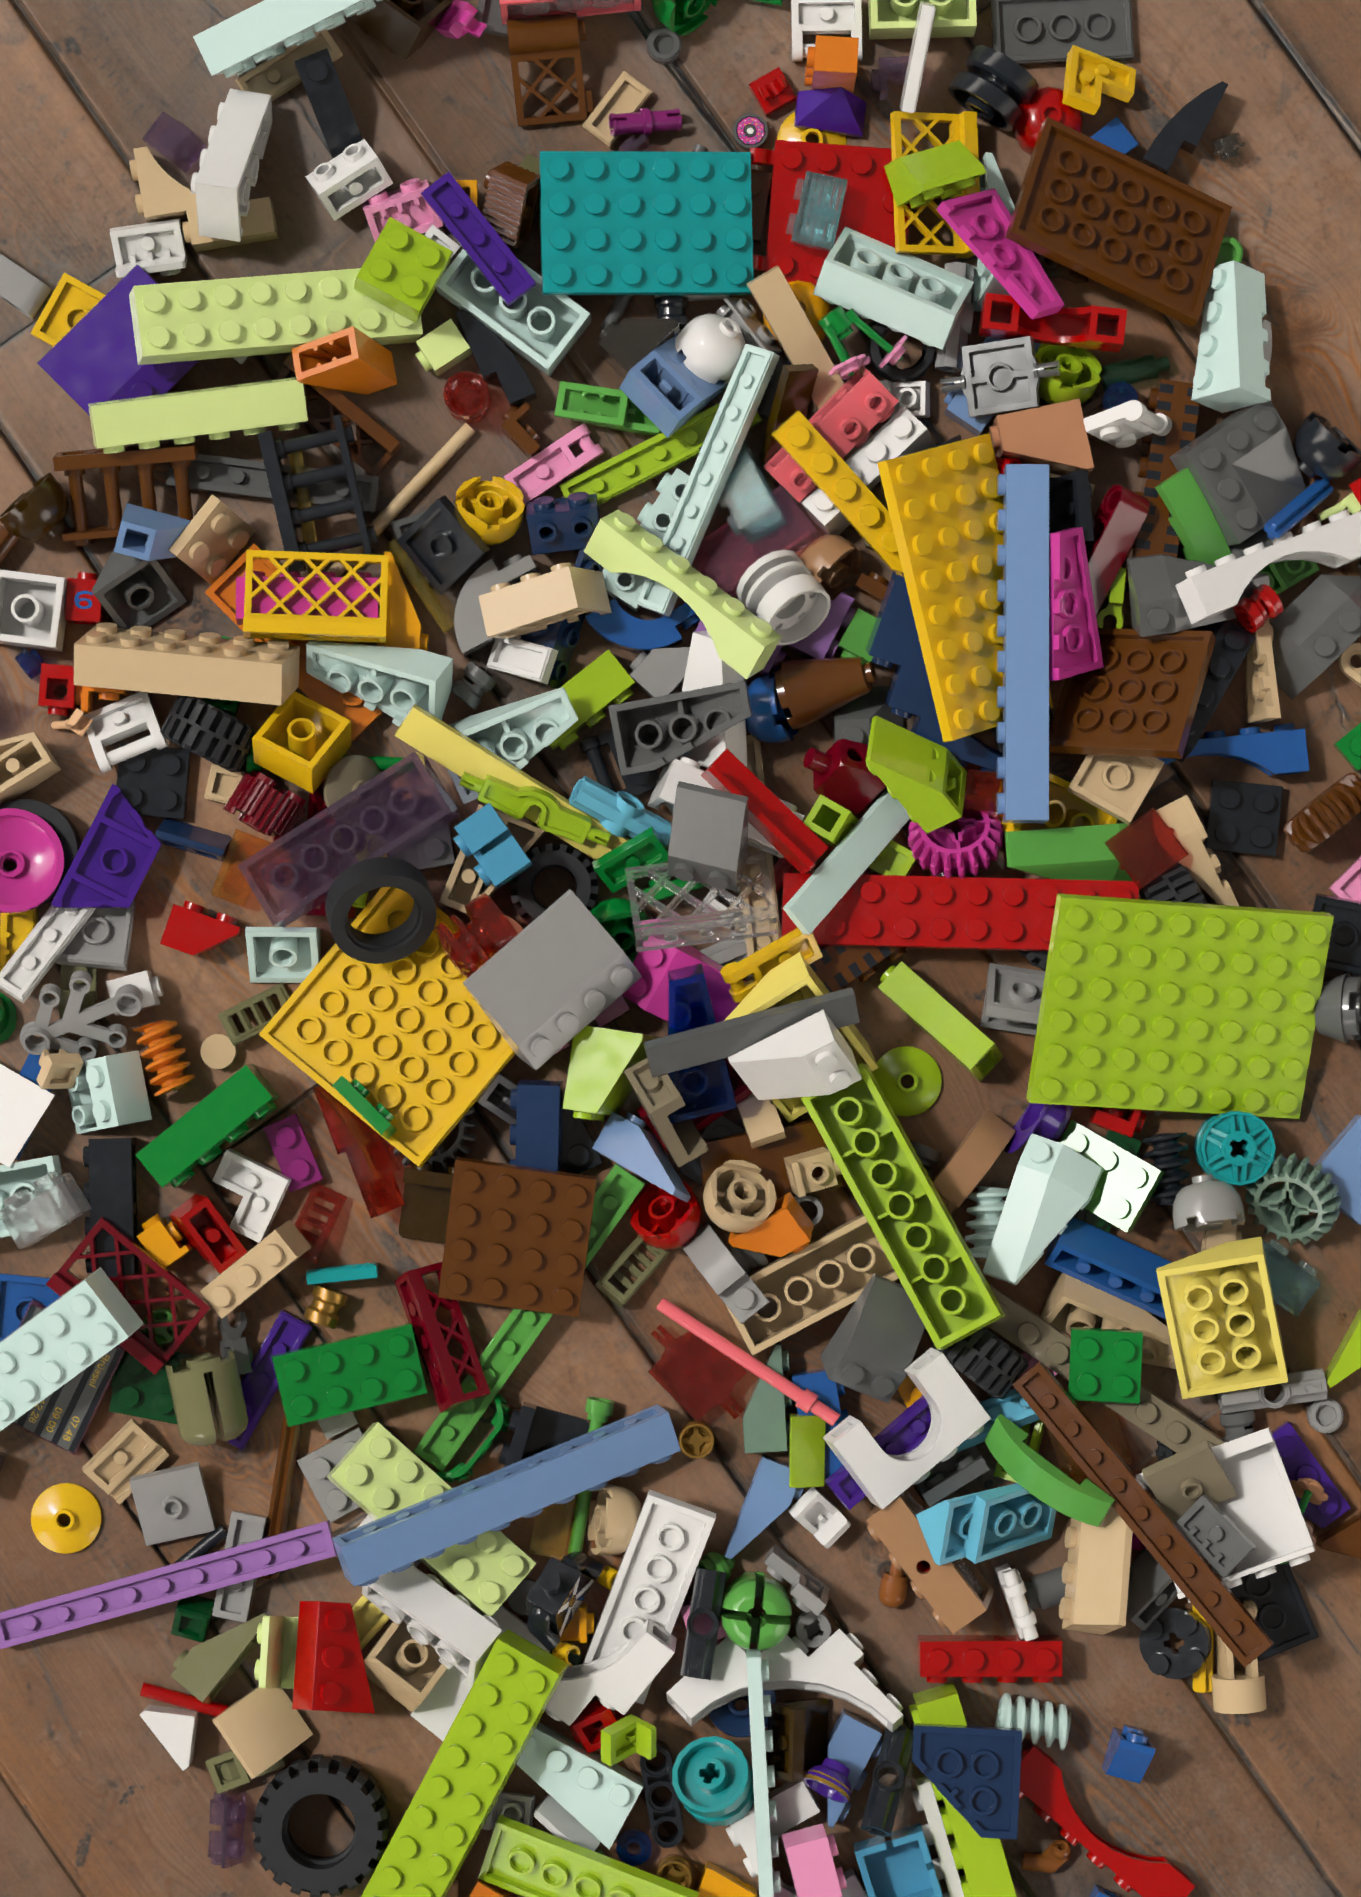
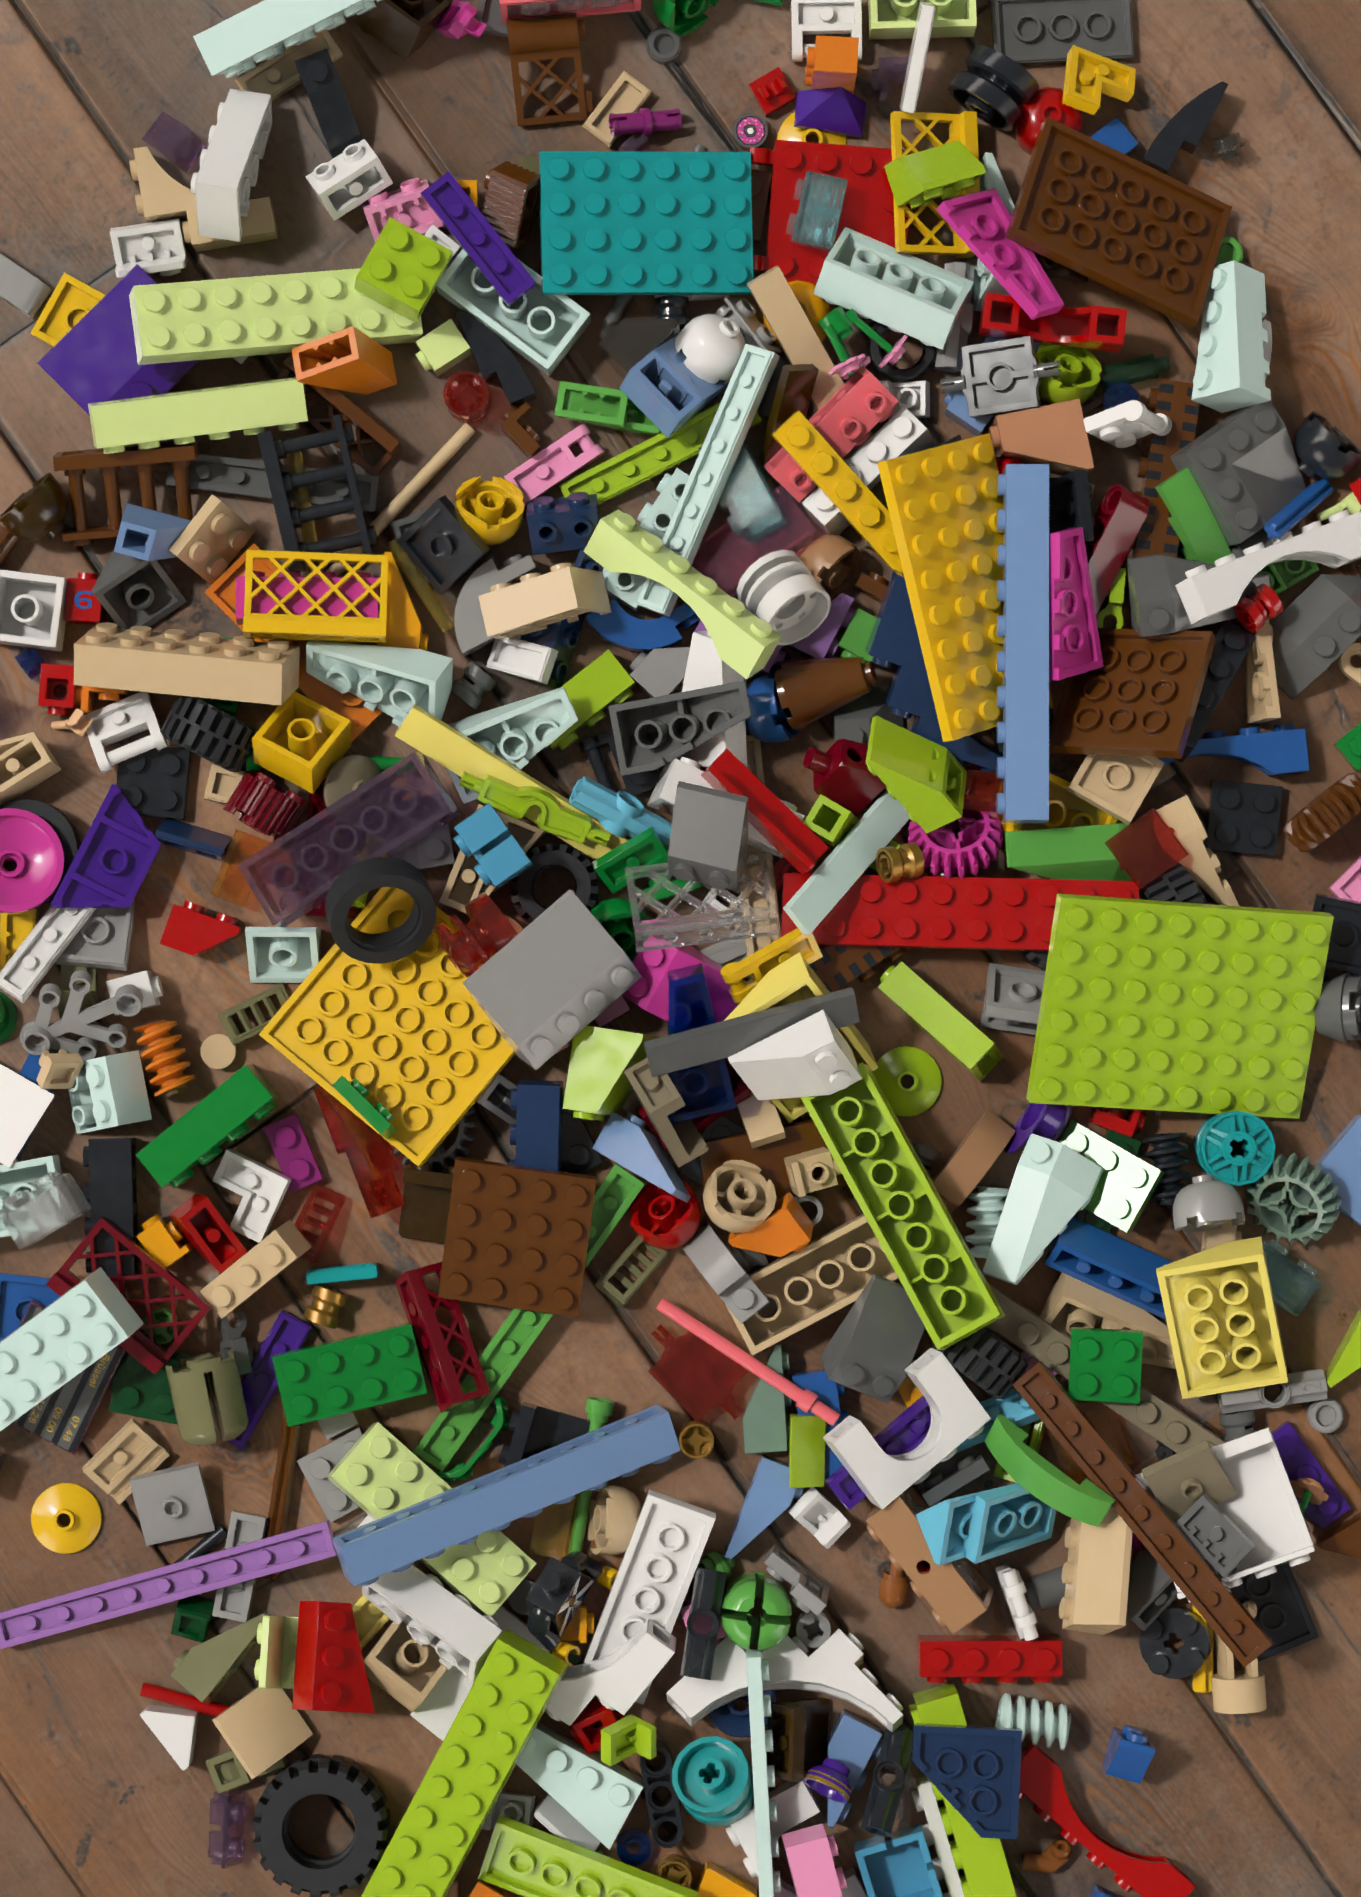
none -> pearl gold wheel [876,842,924,883]

